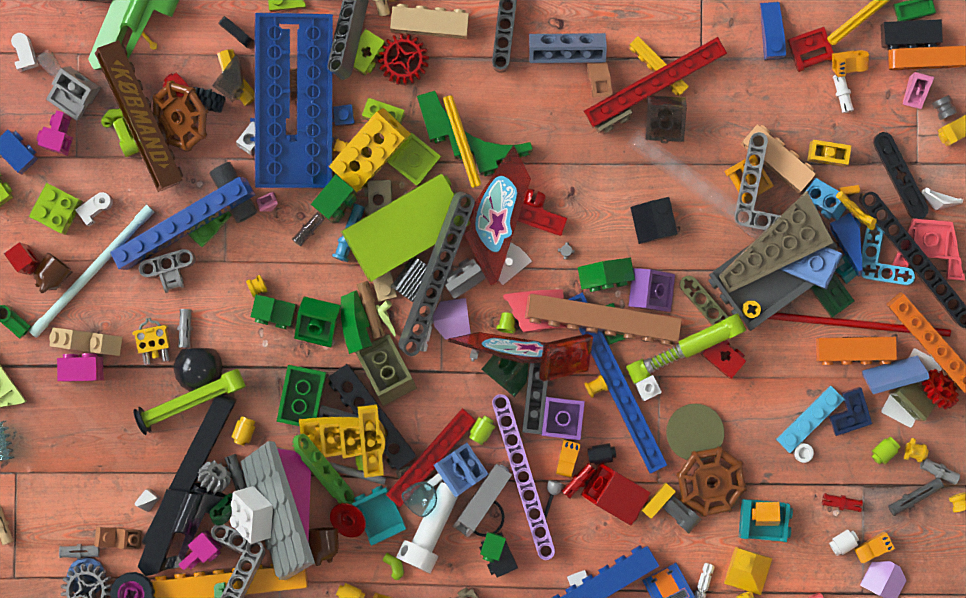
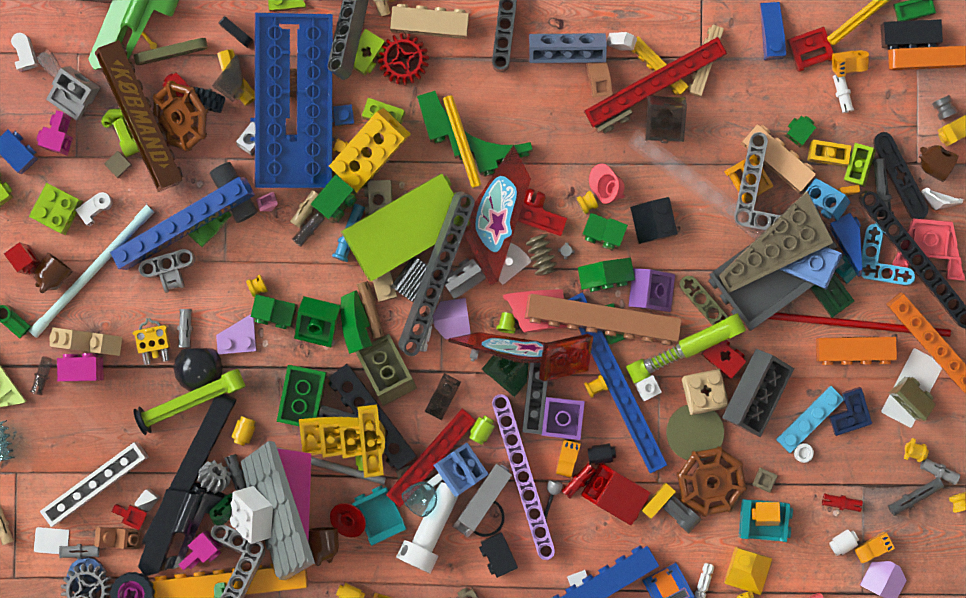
bright green piece [292,434,354,505] -> none
yellowish green bar [376,300,396,337] -> none
lime arm [382,553,404,580] -> none
lime plate [388,132,441,186] -> none
green brick [480,531,506,563] -> none
yellow bush [742,301,761,318] -> none
yellow piece [836,191,877,230] -> none
medium blue tile [862,355,929,394] -> none
lime brick [871,436,901,465] -> none
bright pink slope [903,72,934,109] -> none
red gear [922,369,959,410] -> none
none -> clear smoke axle [30,356,53,395]
none -> white sticker [34,527,69,554]
none -> white brick [40,442,149,527]
none -> dark tan tile [104,151,132,178]
none -> red plate [111,504,148,530]
none -> olive beam [134,38,208,65]
none -> lavender wing [216,315,257,354]
none -> tan pin [290,190,319,228]
none -> clear smoke slope [425,373,461,420]
none -> dark tan piece [526,233,558,276]
none -> yellow wheel [576,191,599,214]
none -> green brick [582,213,628,251]
none -> coral piece [589,164,625,204]
none -> white piece [606,32,637,51]
none -> tan brick [682,369,729,415]
none -> tan piece [688,25,724,97]
none -> dark grey brick [722,349,795,437]
none -> dark tan tile [752,467,778,493]
none -> green brick [785,116,816,147]
none -> lime brick [844,143,876,187]
none -> dark grey pin [873,158,894,217]
none -> reddish brown piece [919,145,959,182]

